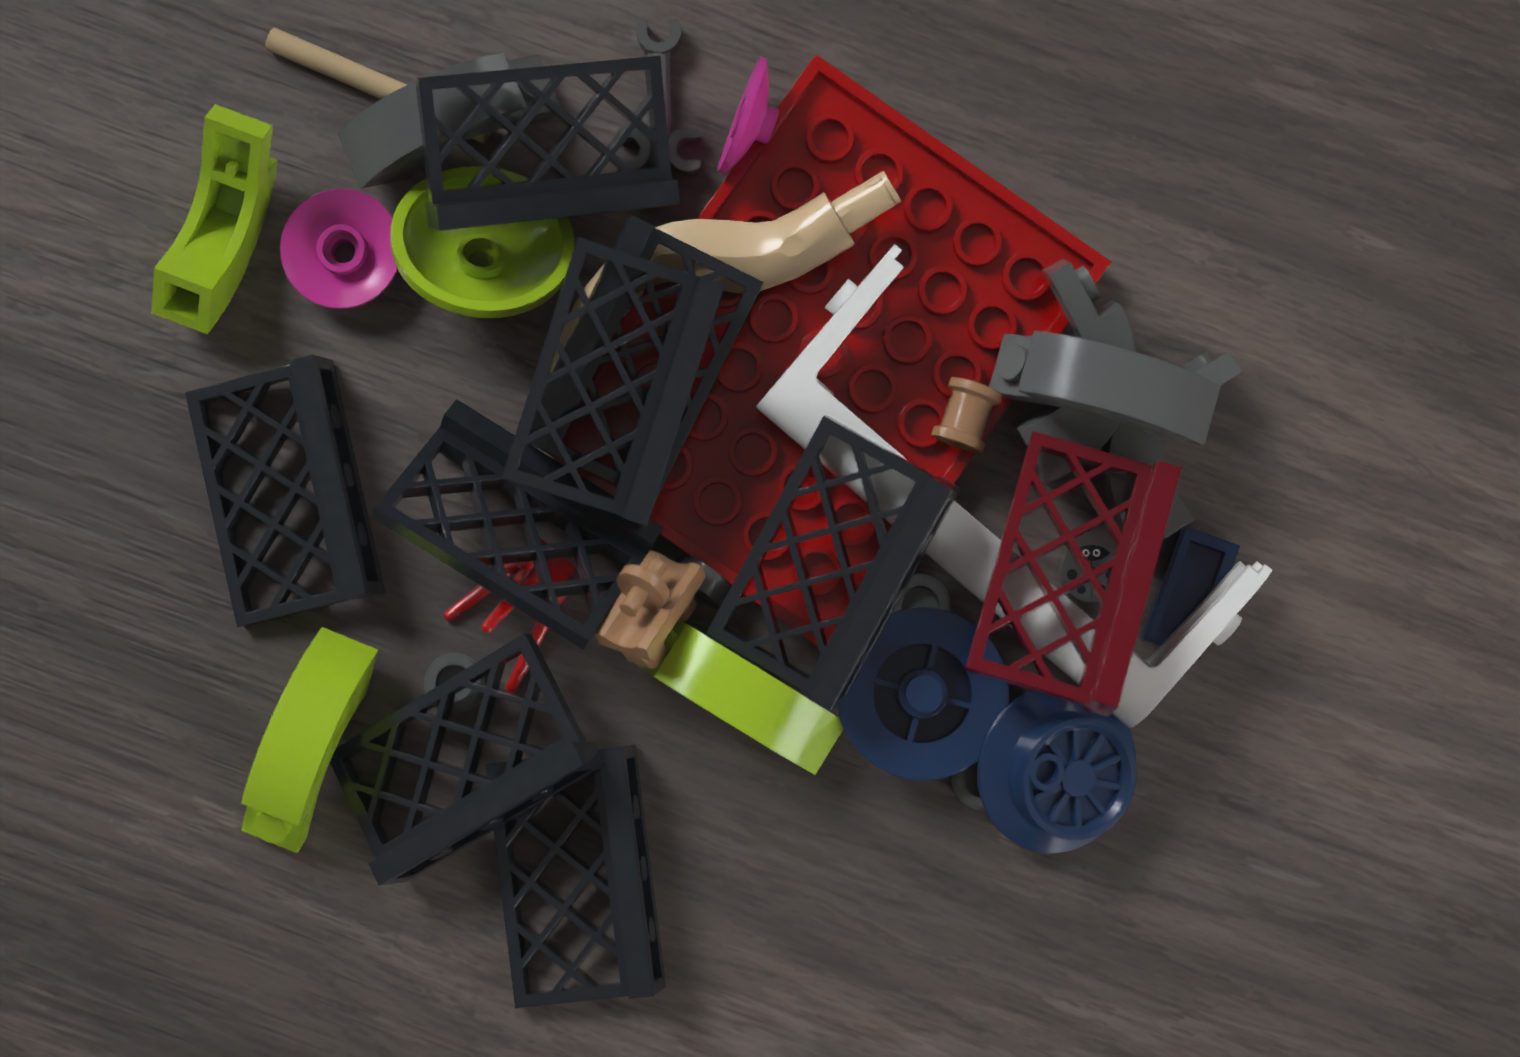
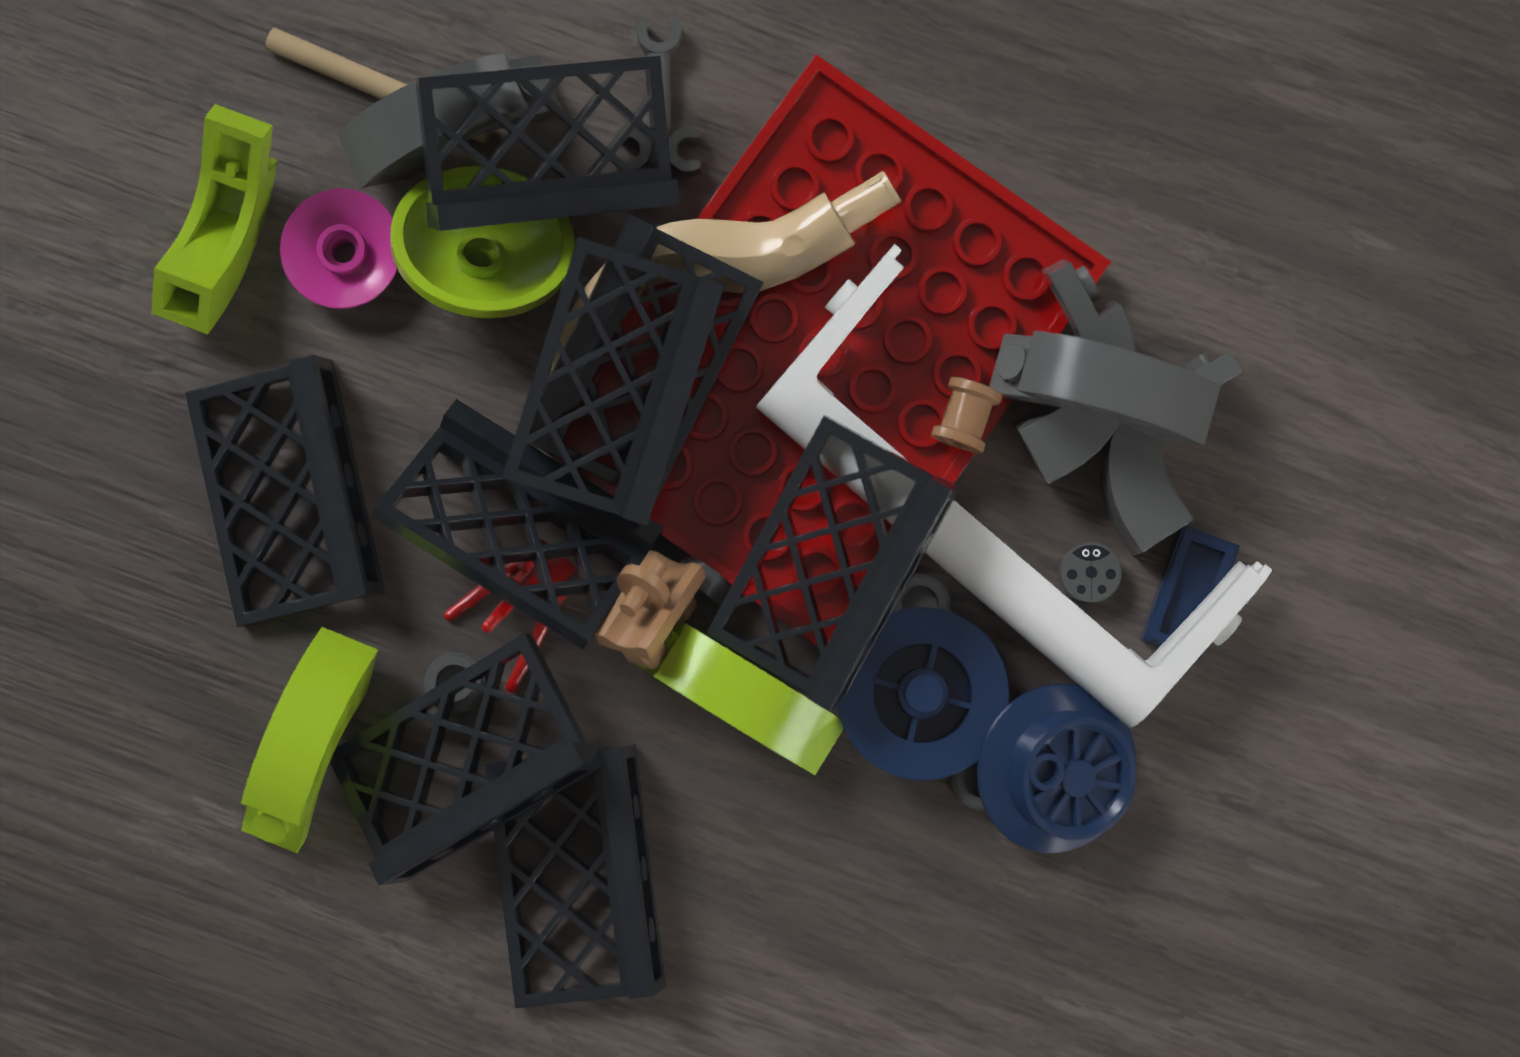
dark pink dish [717,56,779,174] -> none
dark red fence [965,431,1182,717] -> none

